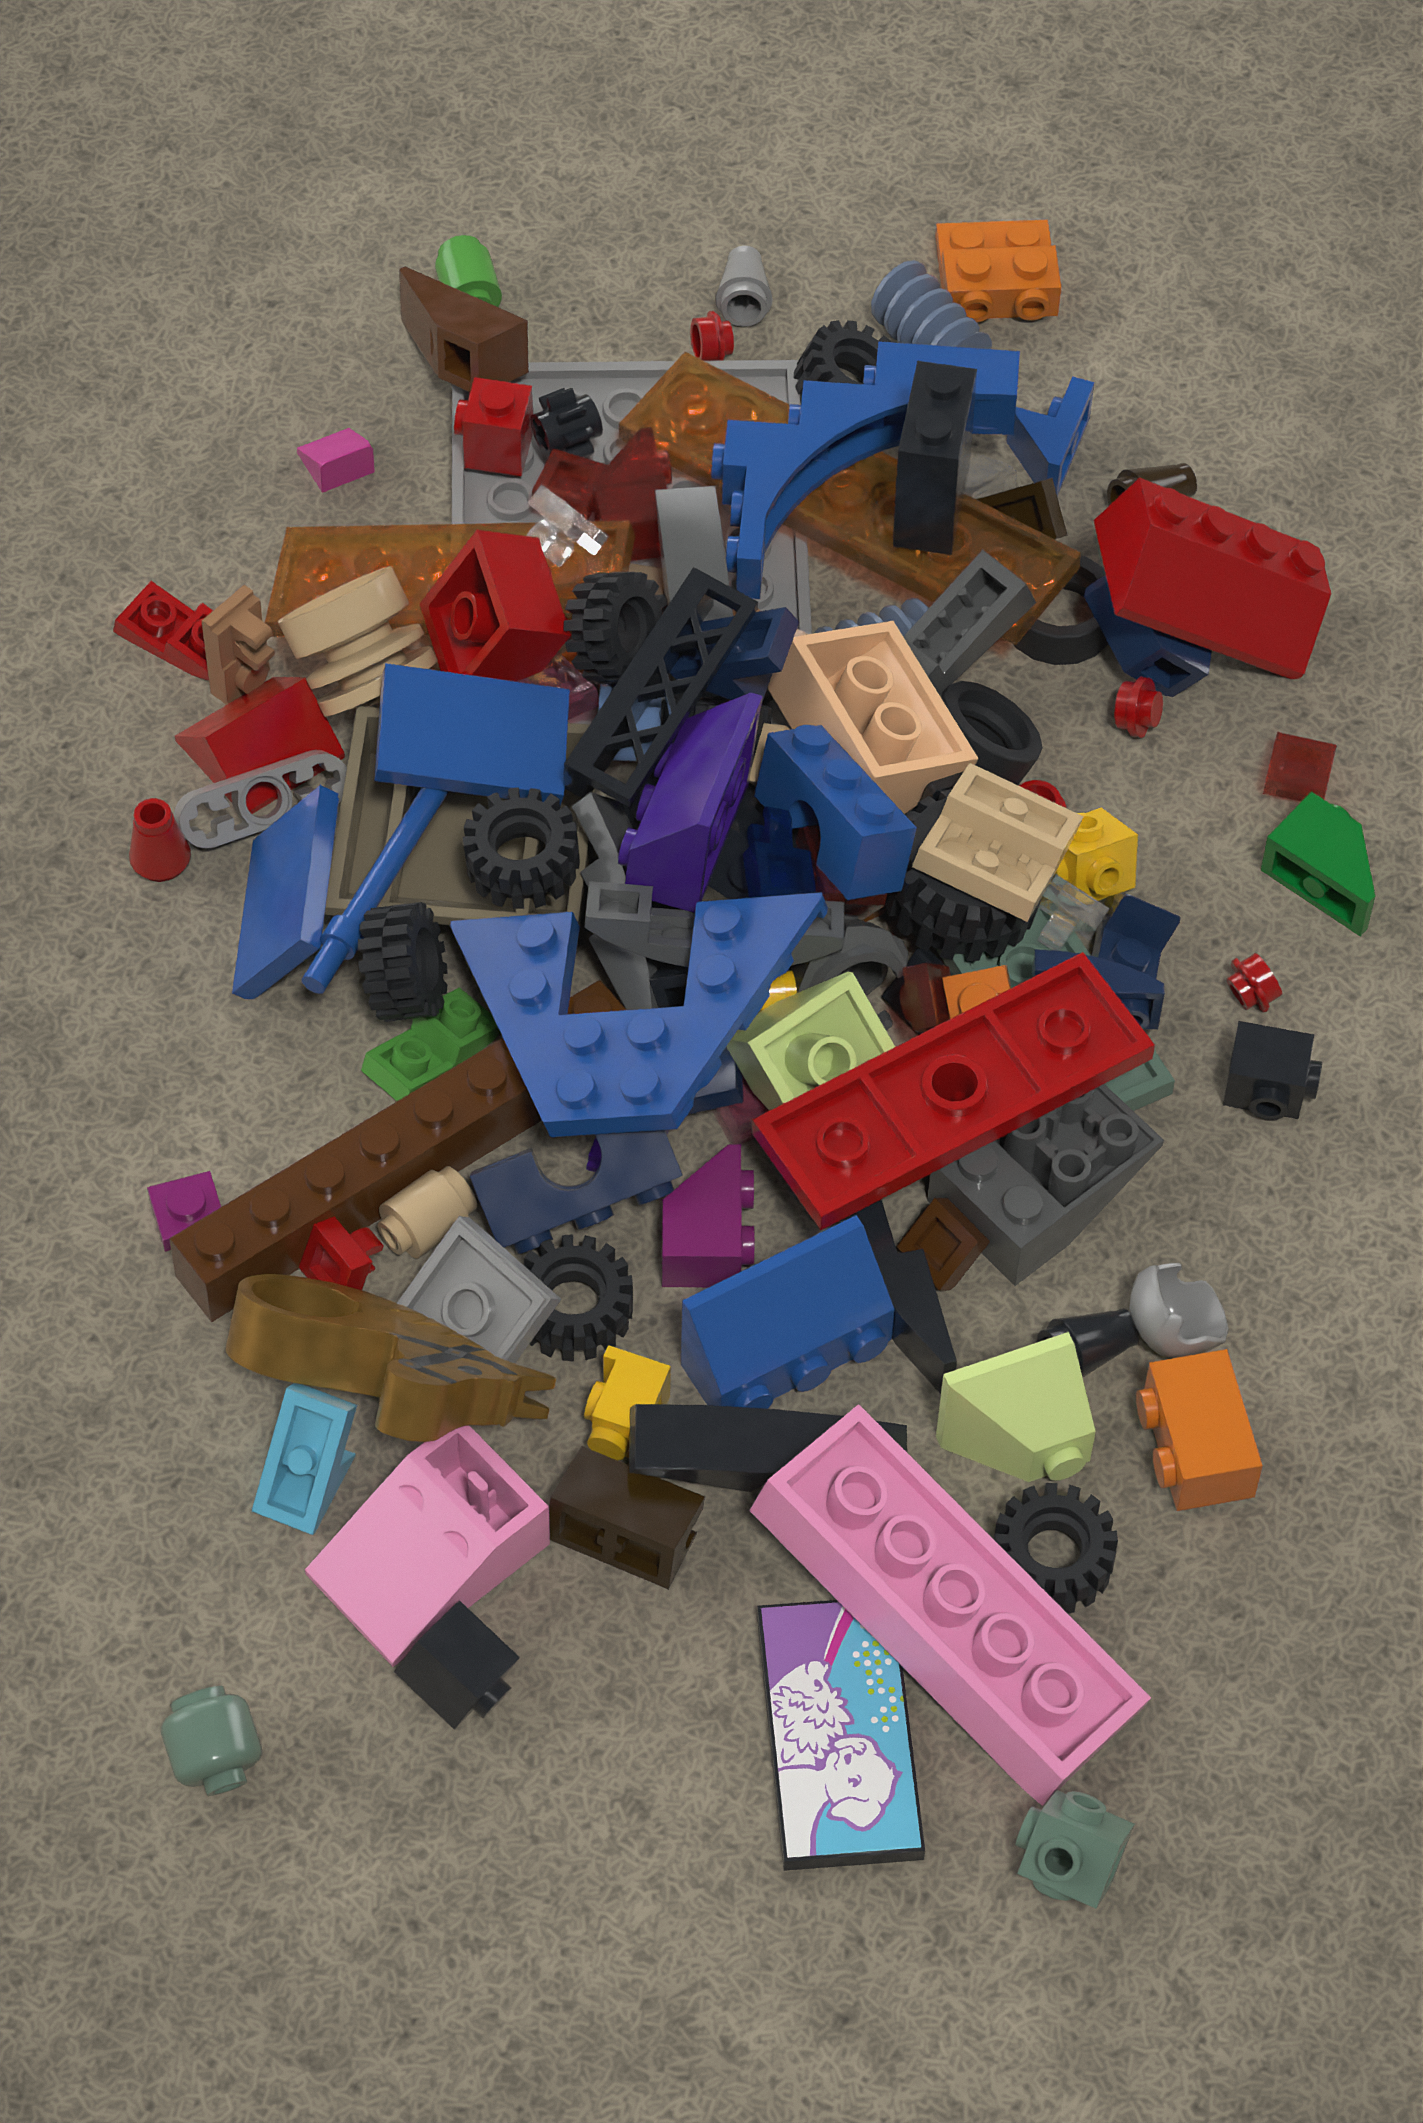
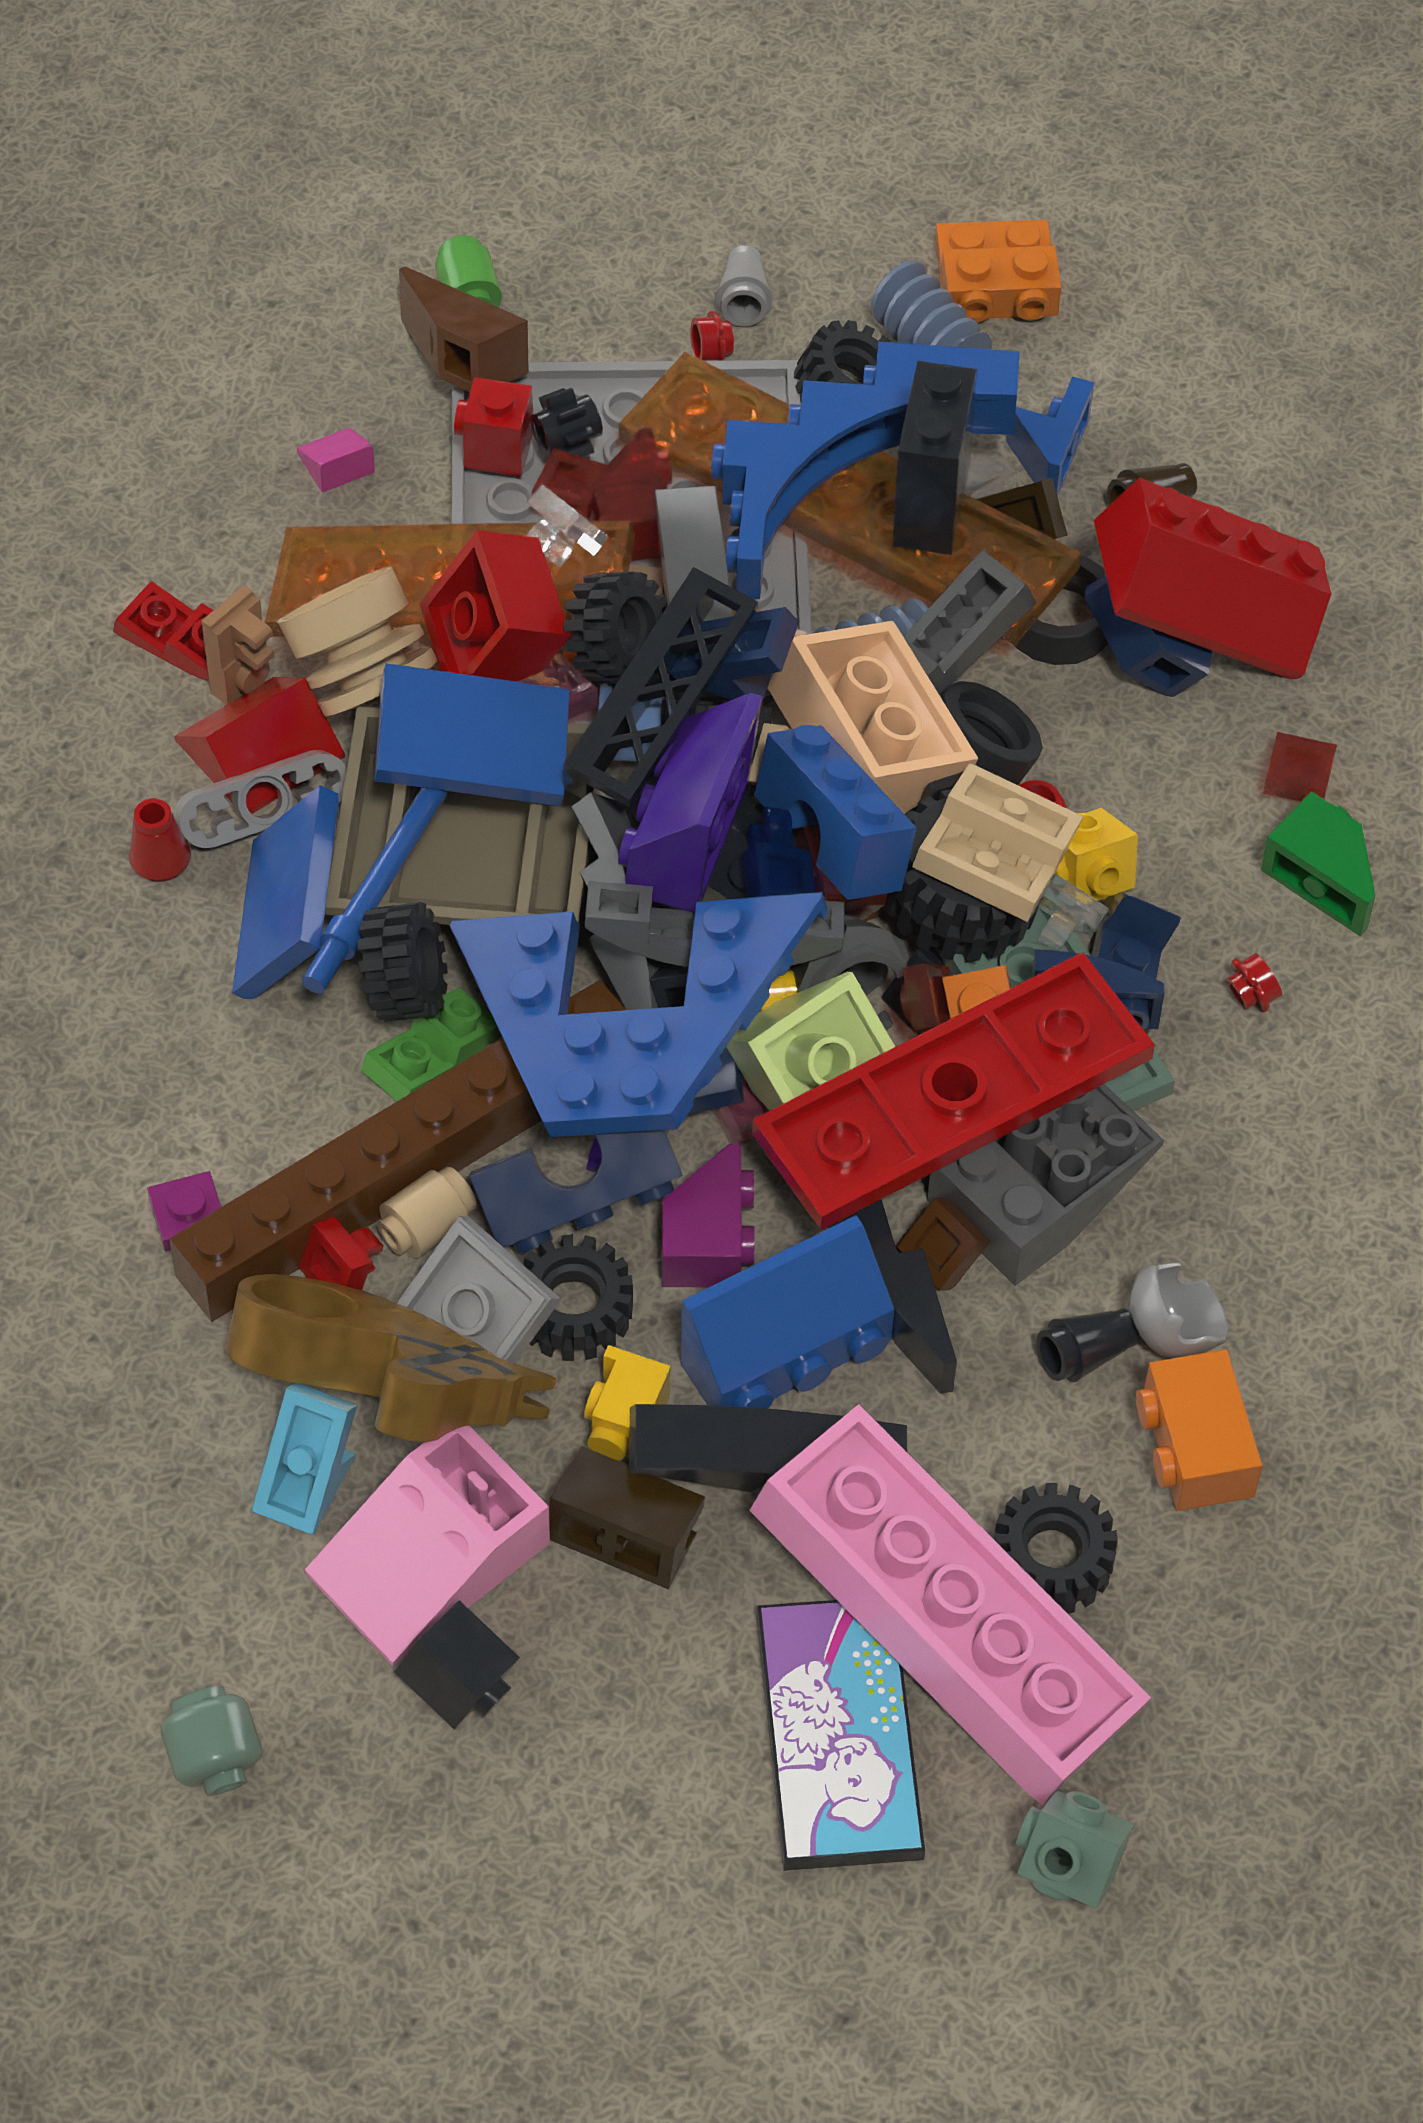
black tyre [463,787,580,909] -> none
yellowish green slope [936,1332,1096,1482] -> none
red plate [1114,677,1163,738] -> none
black brick [1223,1021,1322,1120] -> none

